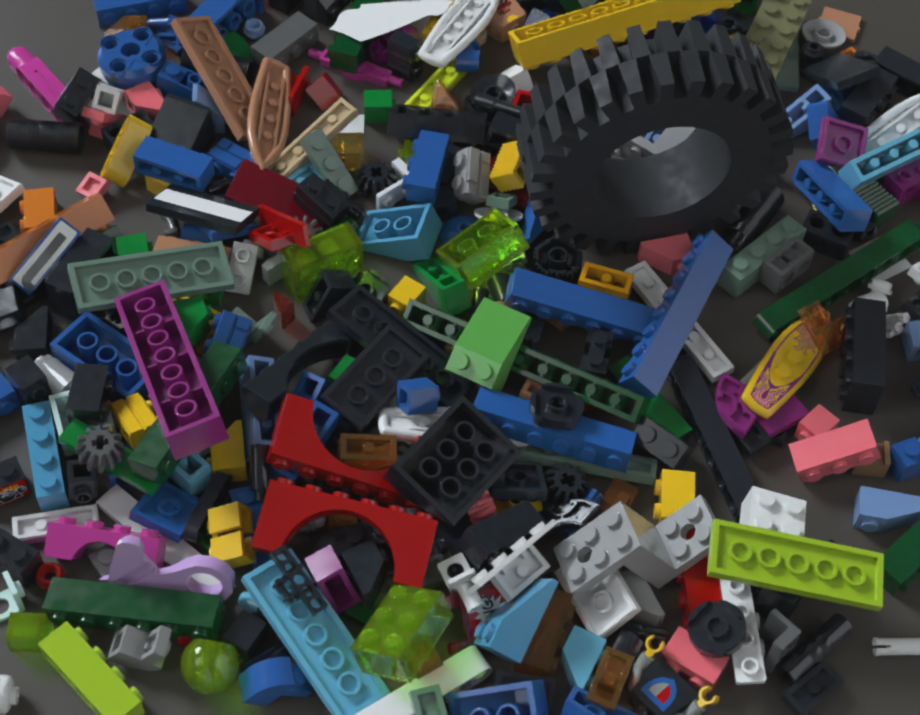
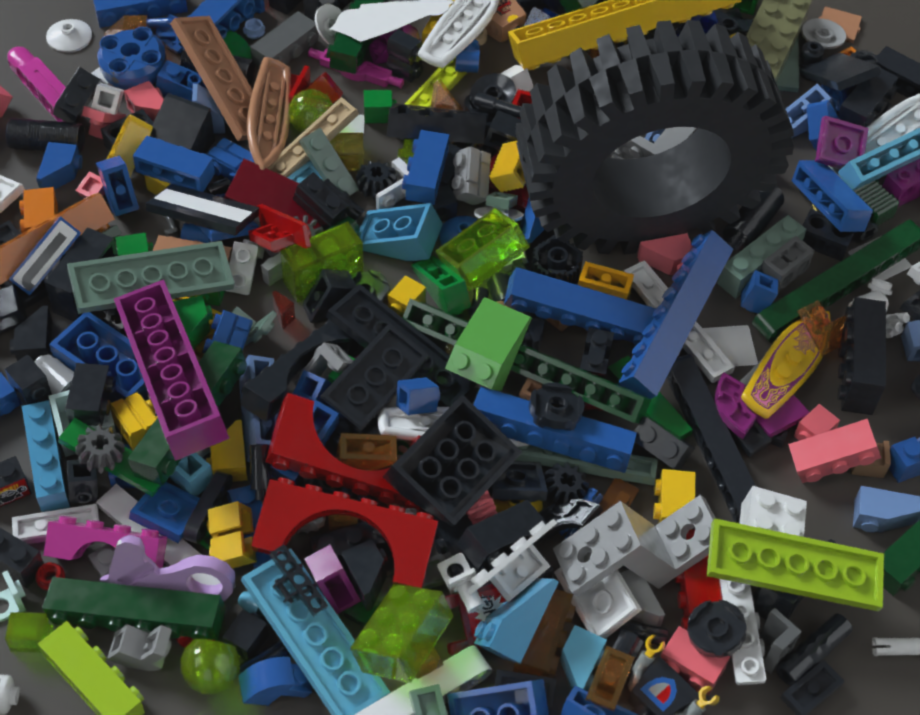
none -> blue slope [36,142,83,190]
none -> white dish [46,19,92,53]
none -> blue brick [96,156,139,216]
none -> clear neon green helmet [288,89,333,133]
none -> light grey bracket [294,342,353,385]
none -> white dish [315,4,342,45]
none -> white sticker [702,325,758,366]
none -> blue brick [741,270,778,314]

